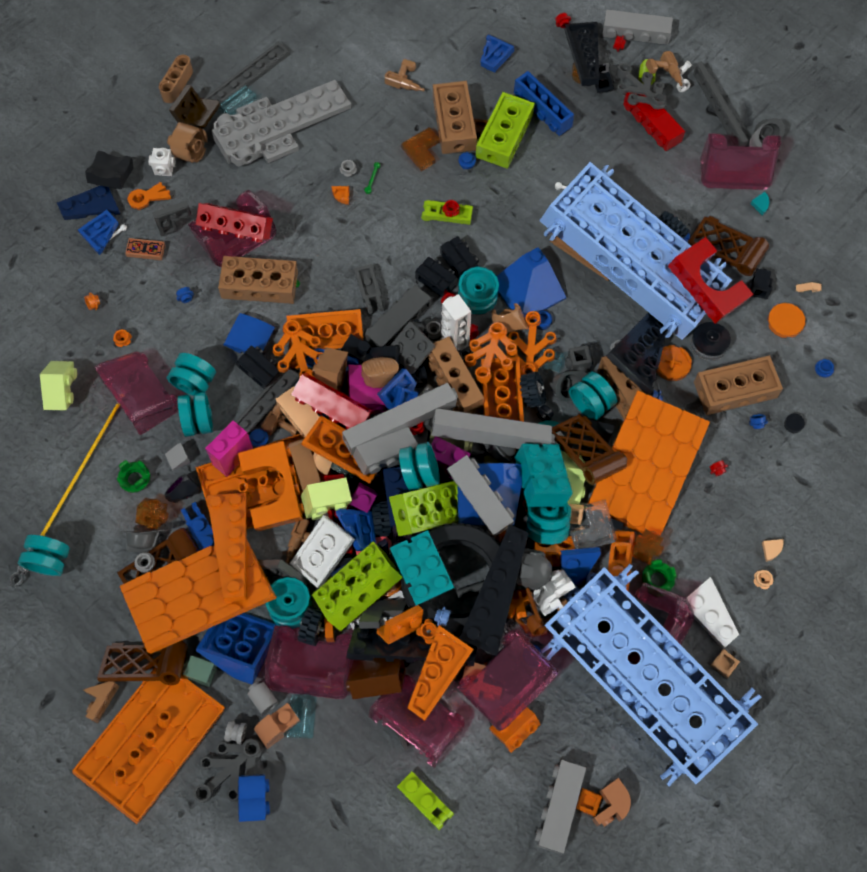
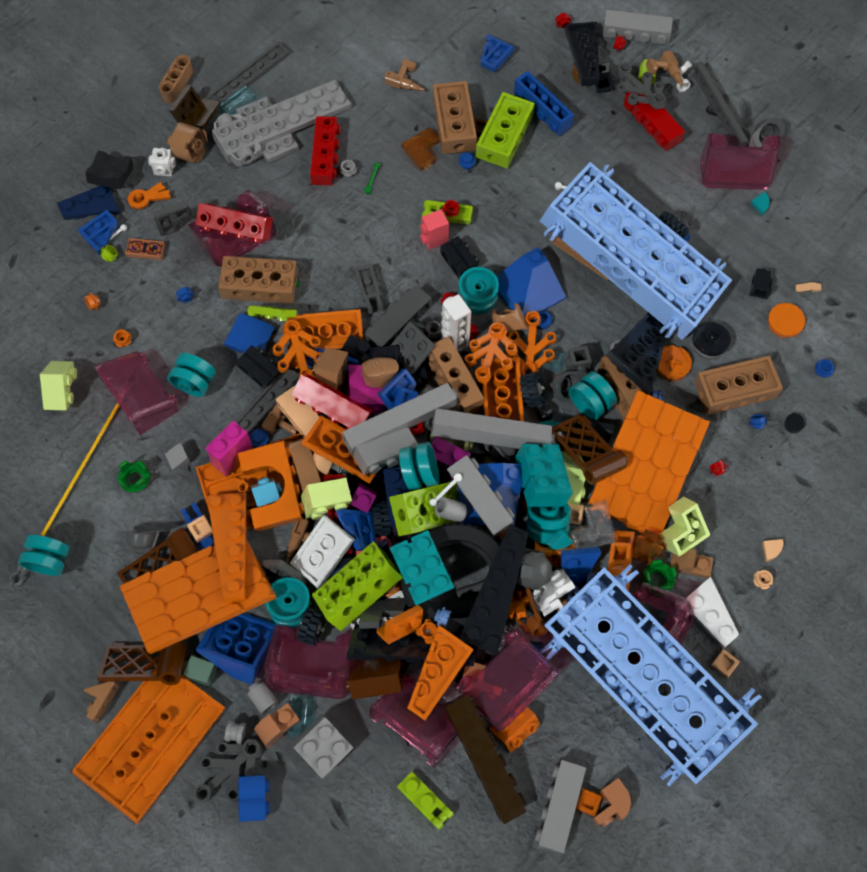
clear orange brick [135,498,169,529] -> none
light grey plate [135,552,155,573] -> none
black rock [164,474,200,503] -> none
teal wheel [178,392,213,437] -> none
orange tile [324,618,335,643] -> none
orange tile [332,186,349,205] -> none
black brick [415,257,457,298] -> none
red arch [668,237,754,324] -> none
reddish brown piece [688,216,769,276] -> none
none -> lime plate [101,245,118,262]
none -> light nougat tile [187,515,213,543]
none -> lime plate [247,305,297,321]
none -> medium azure brick [251,477,282,507]
none -> light grey brick [290,715,353,779]
none -> red brick [310,116,341,186]
none -> coral brick [420,209,449,250]
none -> white hinge [429,474,462,506]
none -> light grey brick [435,497,467,523]
none -> dark brown brick [442,693,527,824]
none -> teal tile [547,529,573,550]
none -> yellowish green brick [660,497,710,557]
none -> medium nougat slope [670,549,713,579]

